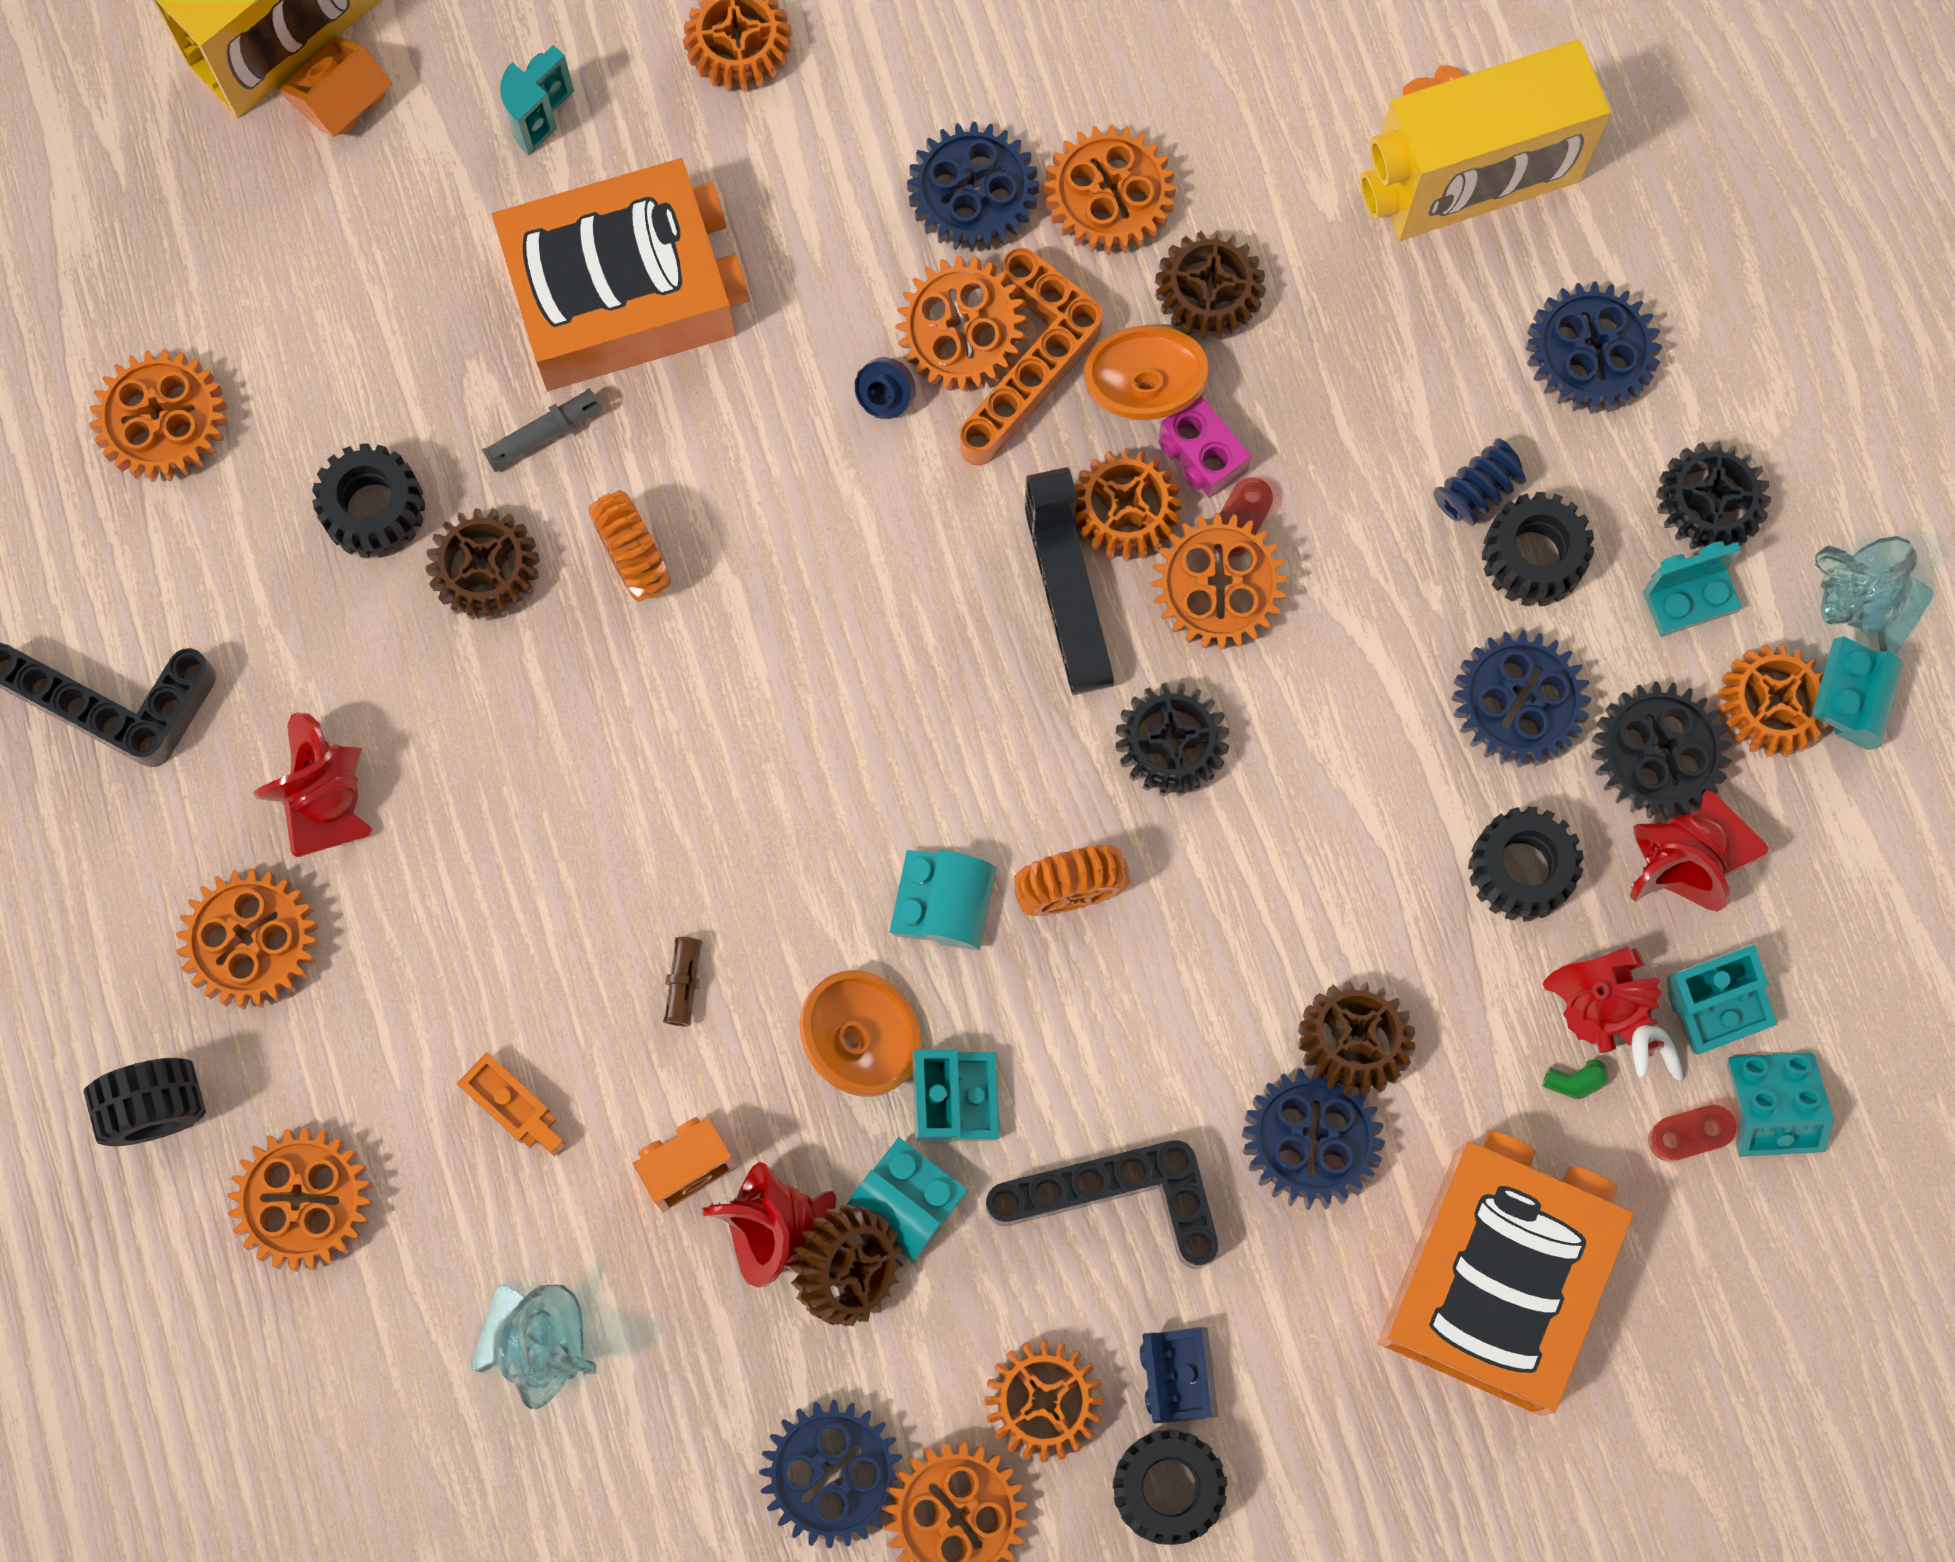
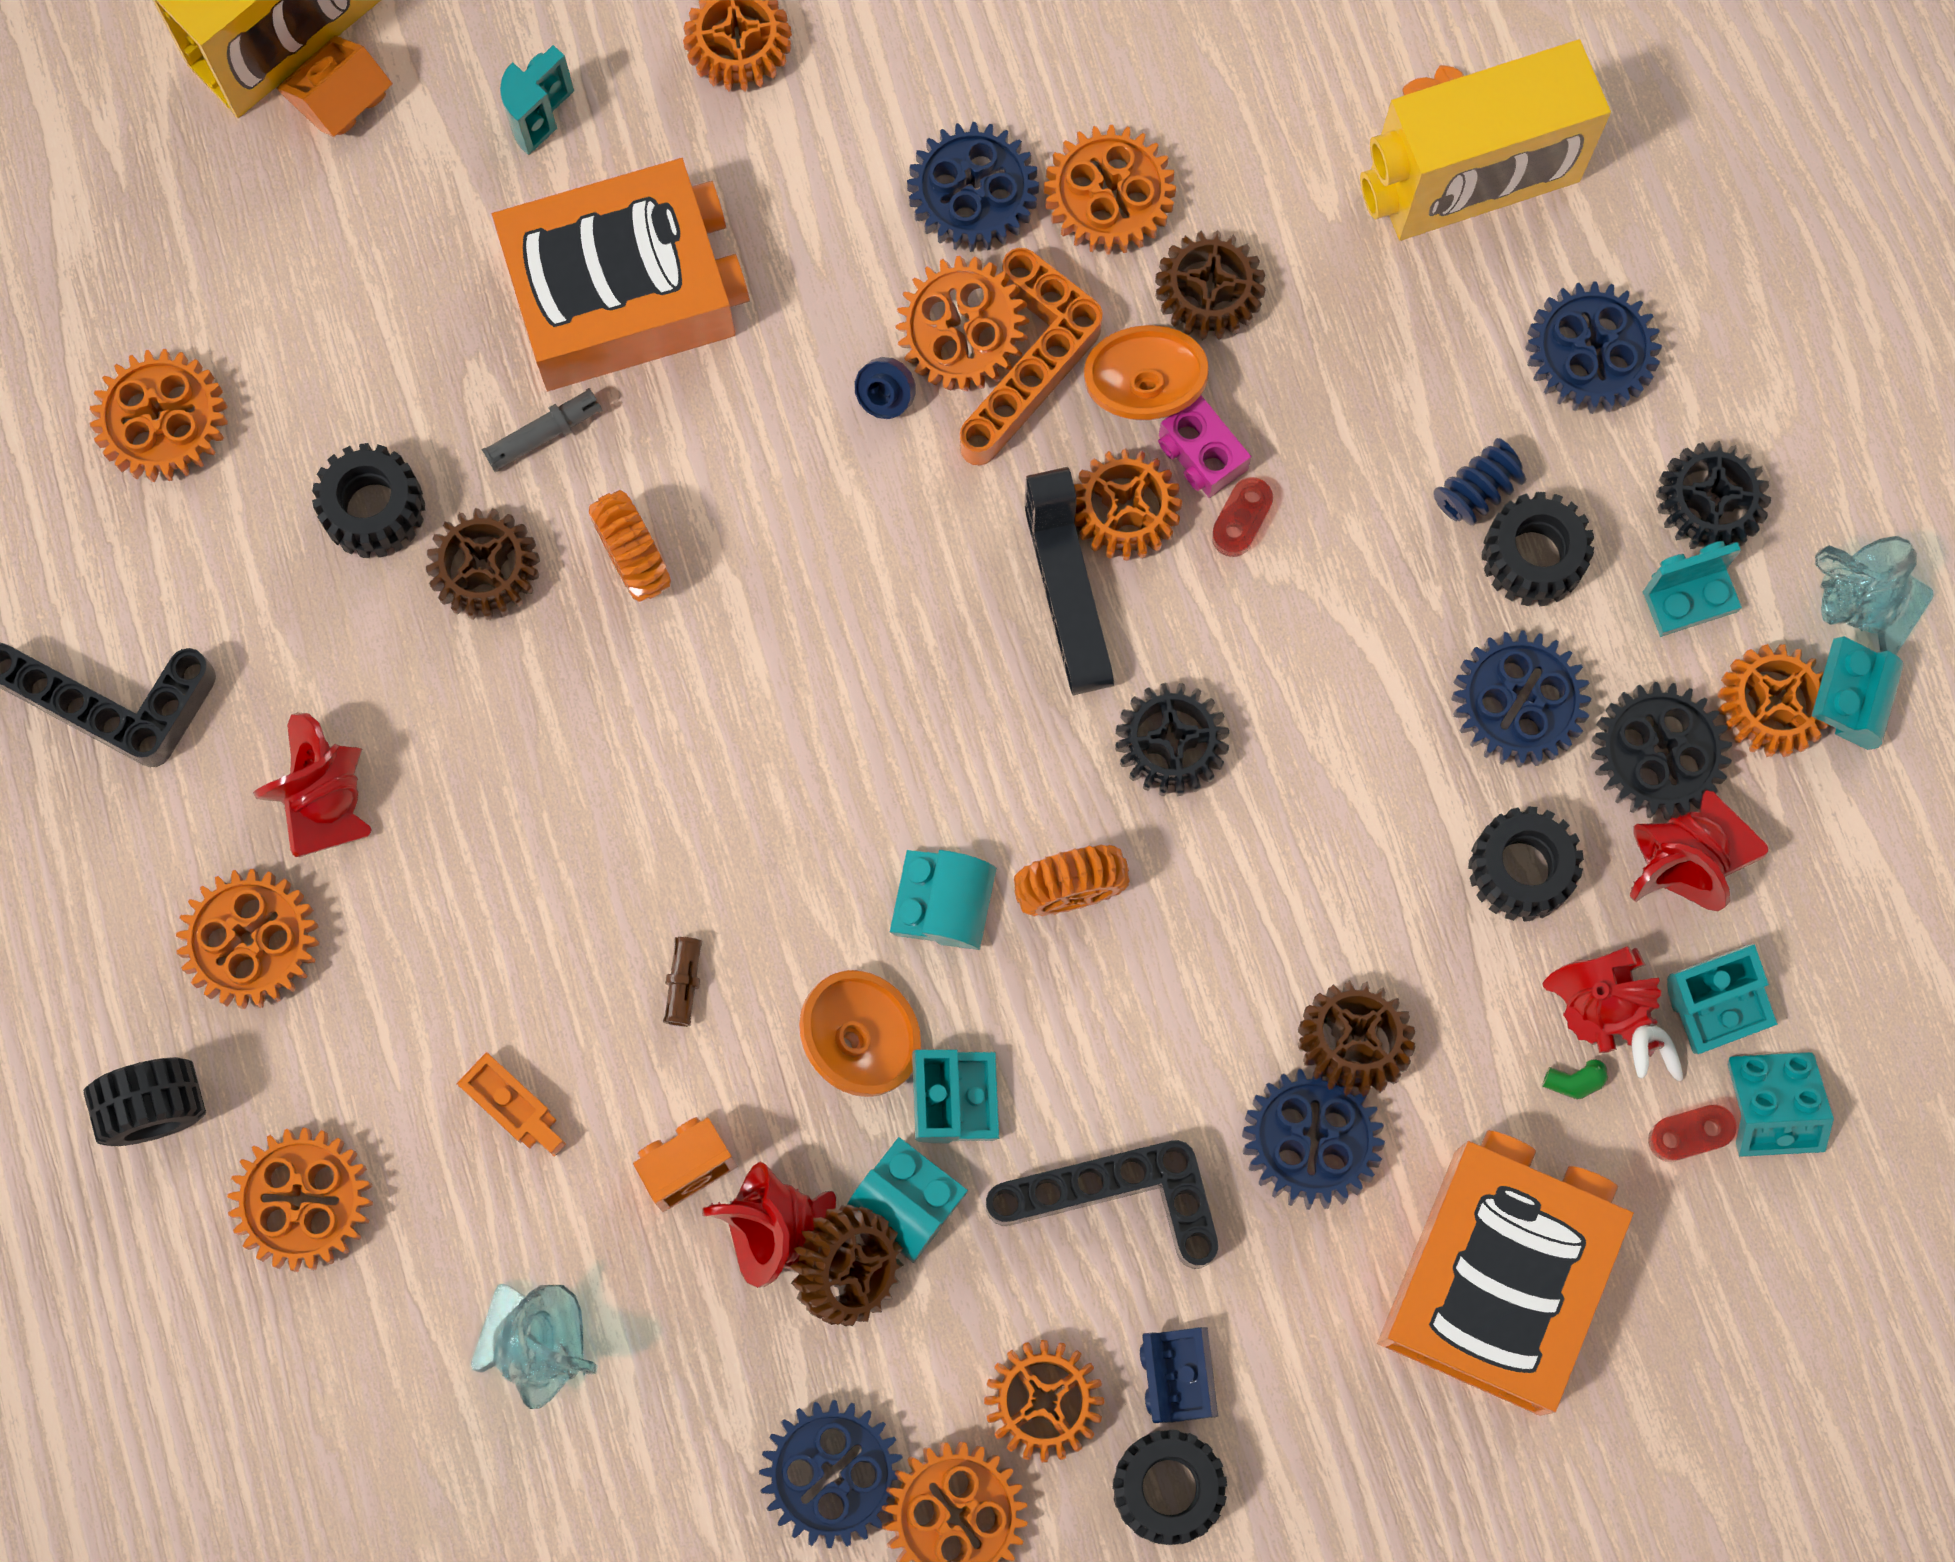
orange gear [1151,513,1288,650] -> none

